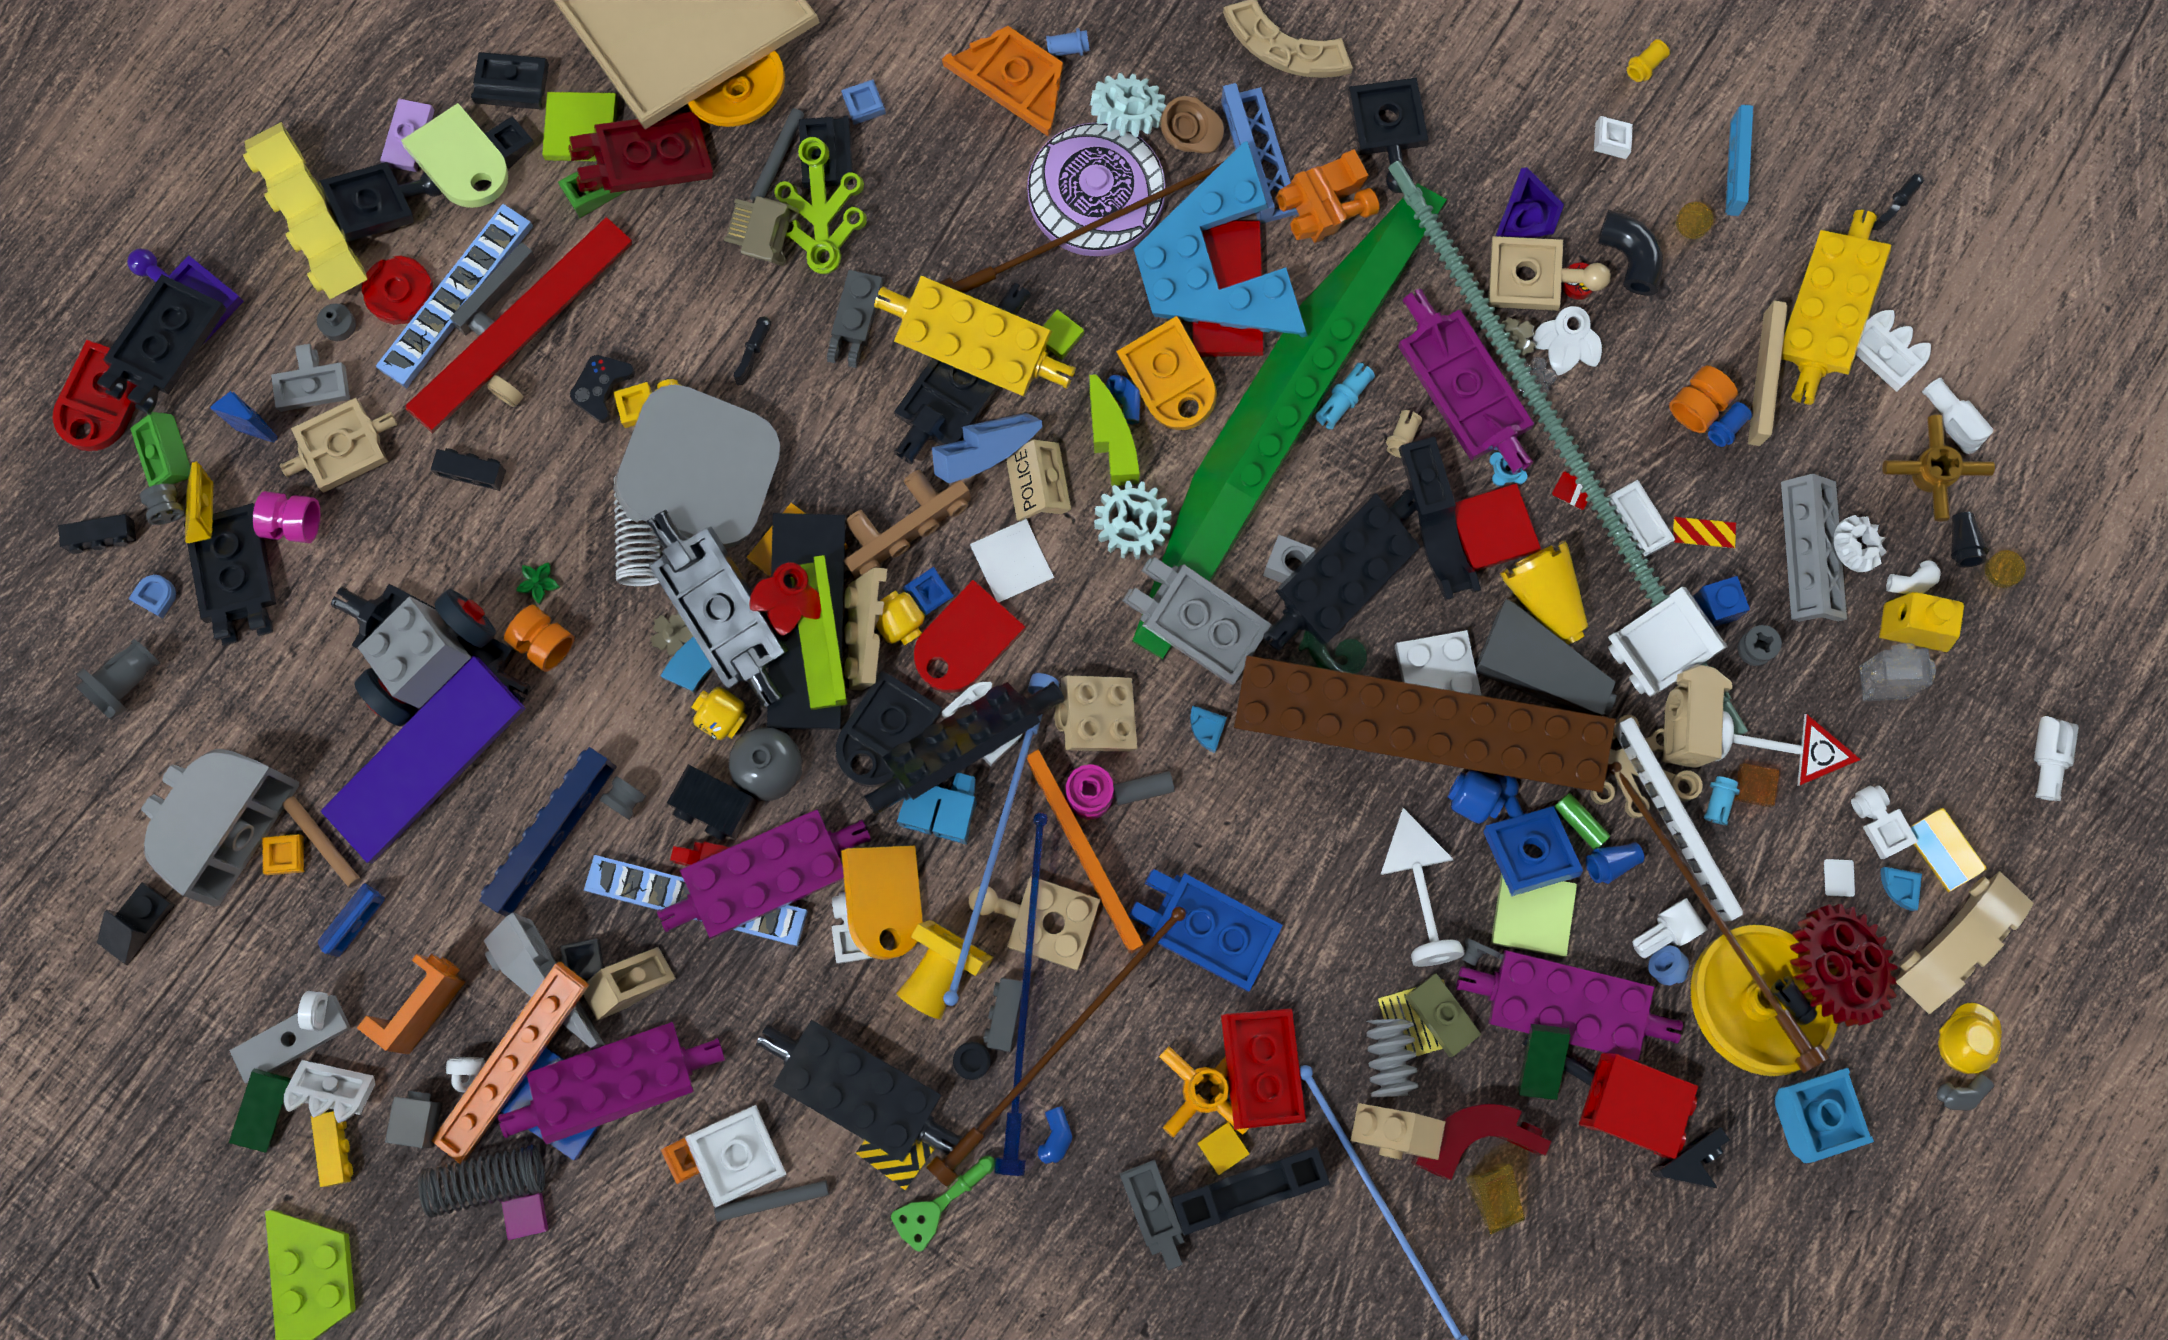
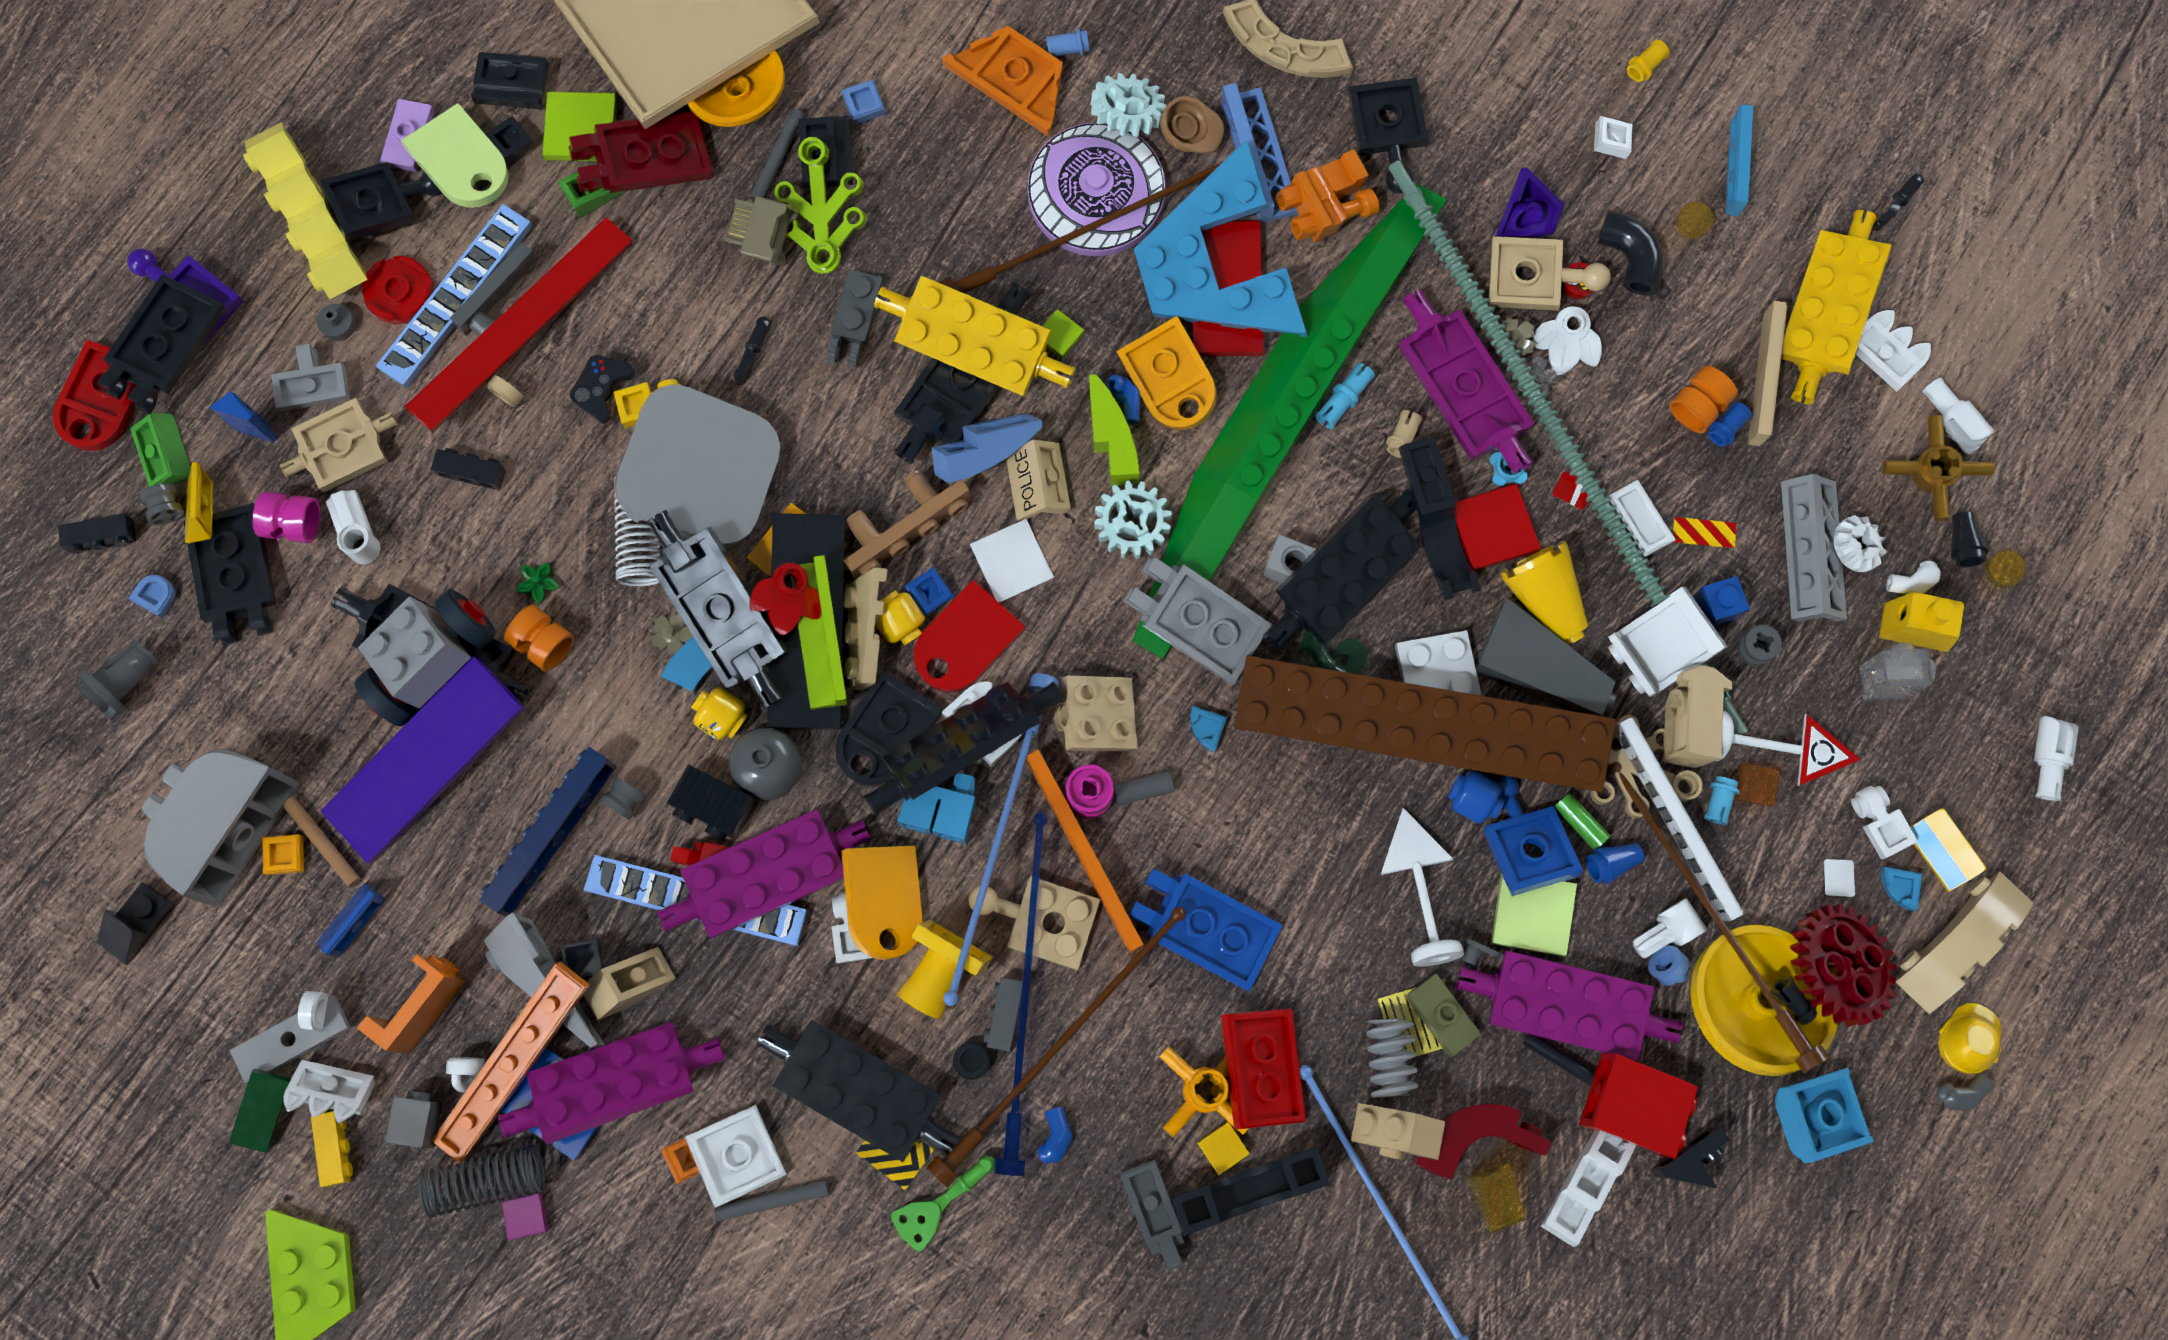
dark green tile [1518,1024,1570,1100] -> none
none -> white piece [326,490,381,565]
none -> white slope [1541,1130,1636,1247]

